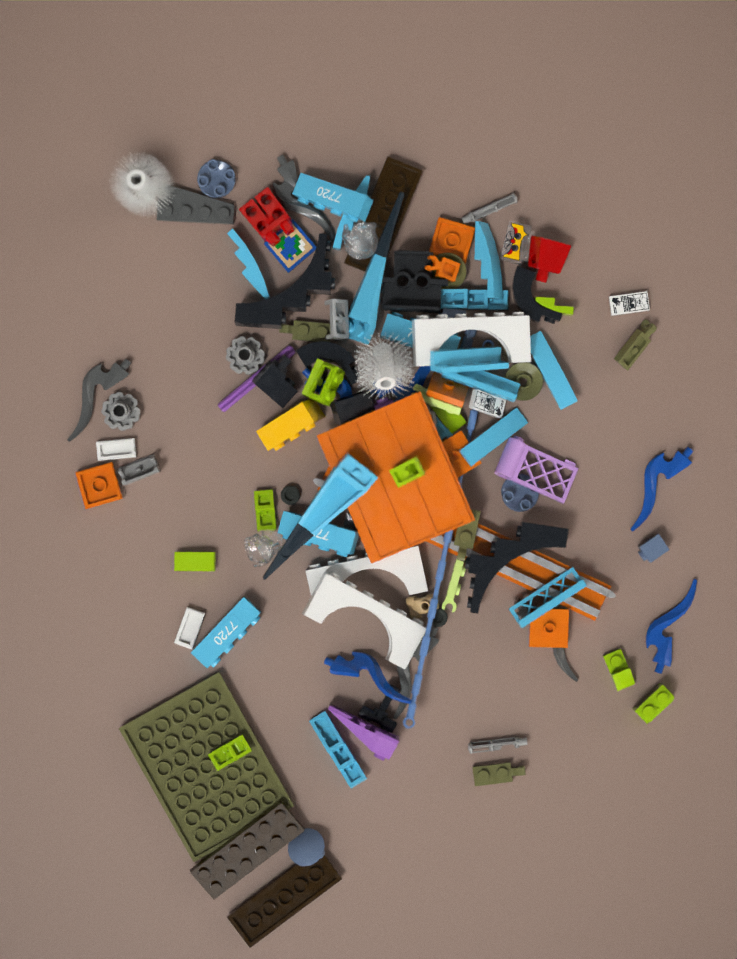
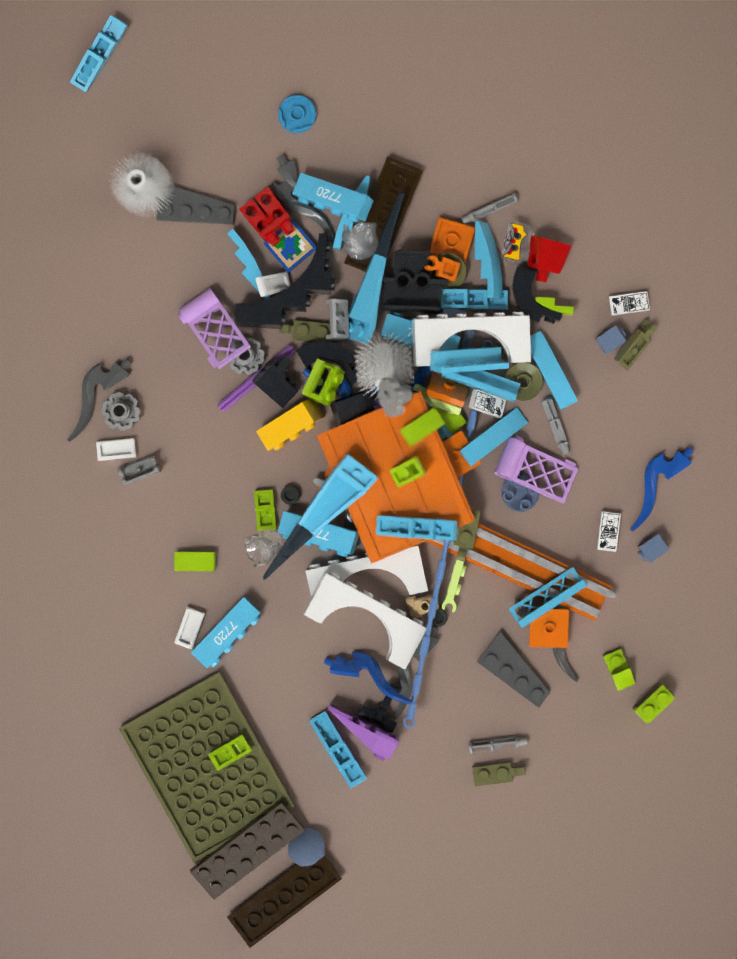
orange plate [75,462,123,509] -> none
sand blue dish [197,159,236,198] -> none
black arch [465,522,569,614] -> none
blue piece [646,579,697,674] -> none
none -> medium azure slope [70,15,128,92]
none -> lavender piece [178,288,251,369]
none -> white tile [255,271,291,297]
none -> dark azure tile [278,95,316,134]
none -> medium azure slope [376,515,458,541]
none -> light grey plant [378,378,412,417]
none -> lime slope [400,408,445,447]
none -> dark grey wing [477,632,550,708]
none -> light grey piece [541,397,570,455]
none -> sand blue brick [595,325,626,355]
none -> white tile [597,511,621,552]

